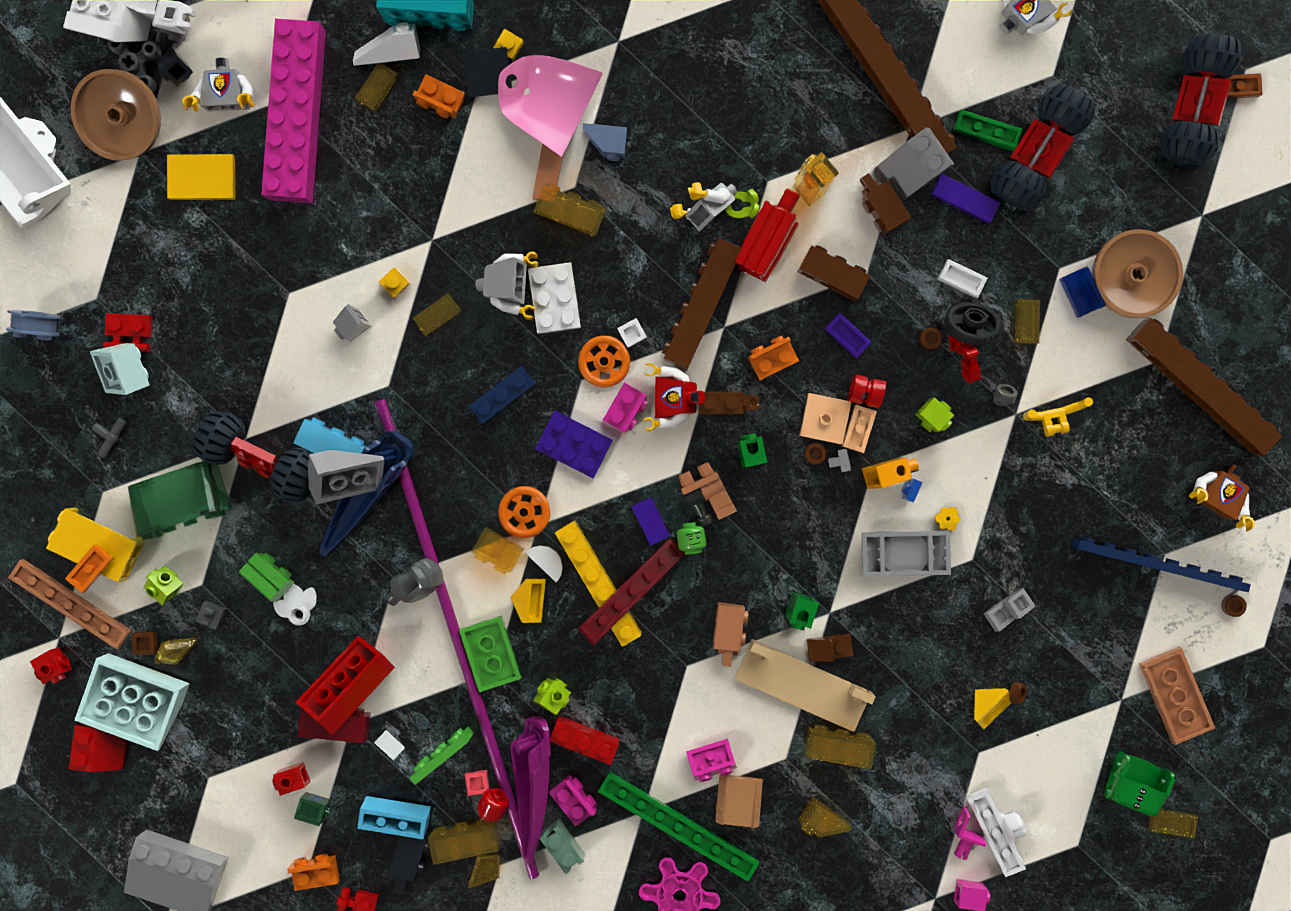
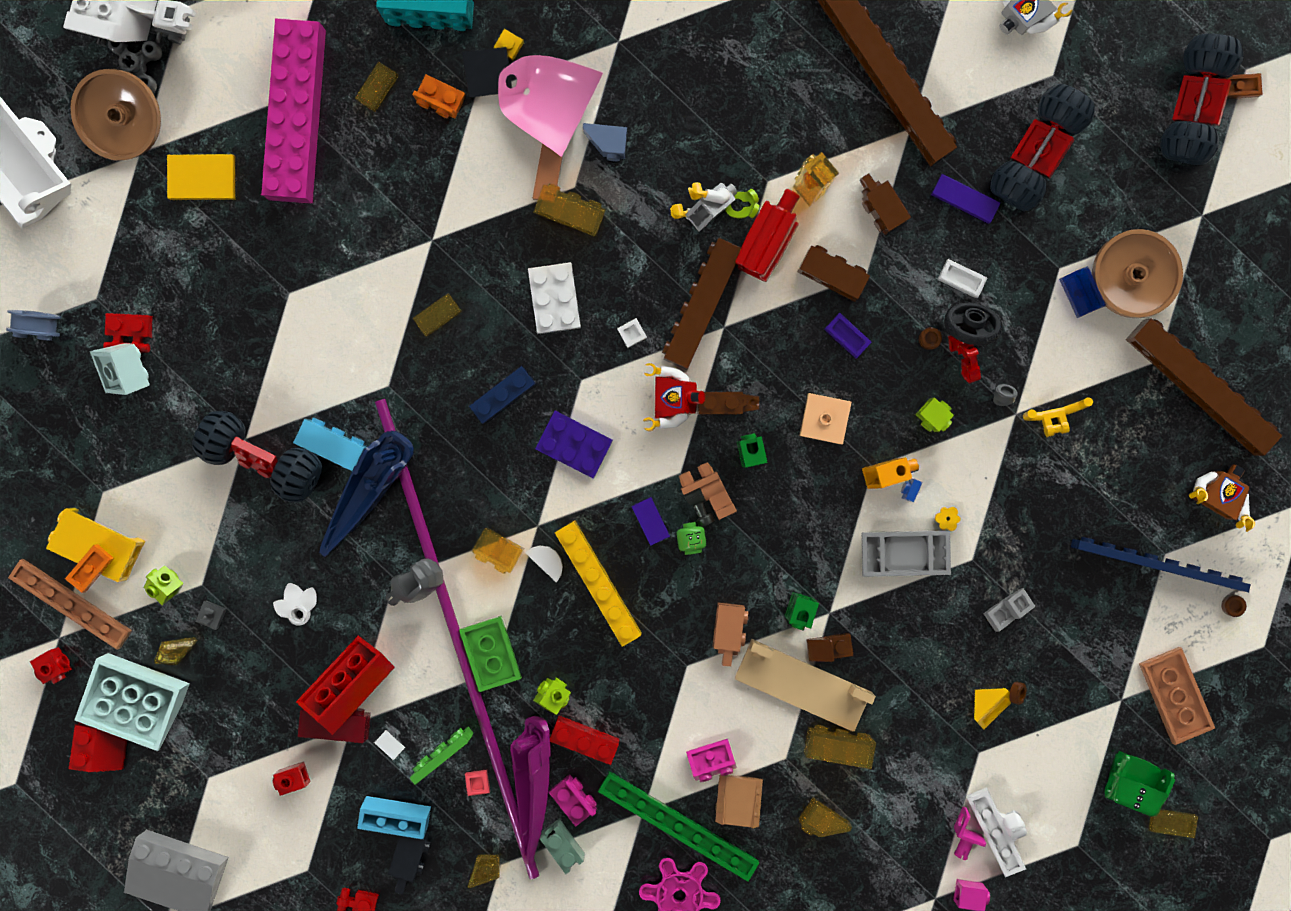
dark grey piece [92,418,126,458] -> none
clear green windscreen [128,461,232,541] -> none
reddish brown plate [131,631,158,655] -> none
black brick [156,48,193,86] -> none
torso [182,58,254,112] -> none
bright green brick [239,553,294,602] -> none
orange bracket [287,854,340,891] -> none
clear green brick [294,792,332,826] -> none
light grey slope [308,450,384,504] -> none
light grey slope [333,304,371,342] -> none
white slope [353,22,420,66] -> none
yellow plate [379,267,410,298] -> none
clear yellow brick [428,819,500,865] -> none
light grey torso [475,252,538,320] -> none
red head [477,788,509,822] -> none
orange plate [498,486,550,538] -> none
yellow slope [510,579,546,623] -> none
dark red tile [577,538,685,645] -> none
orange plate [578,336,630,388] -> none
dark pink bracket [603,382,648,433] -> none
orange bracket [748,336,799,381] -> none
reddish brown tile [804,443,826,465] -> none
light grey tile [828,448,851,472] -> none
light nougat plate [842,405,877,453] -> none
red wheel [848,374,886,408] -> none
light grey slope [874,128,954,202] -> none
green tile [952,109,1022,151] -> none
clear yellow tile [1015,299,1040,344] -> none

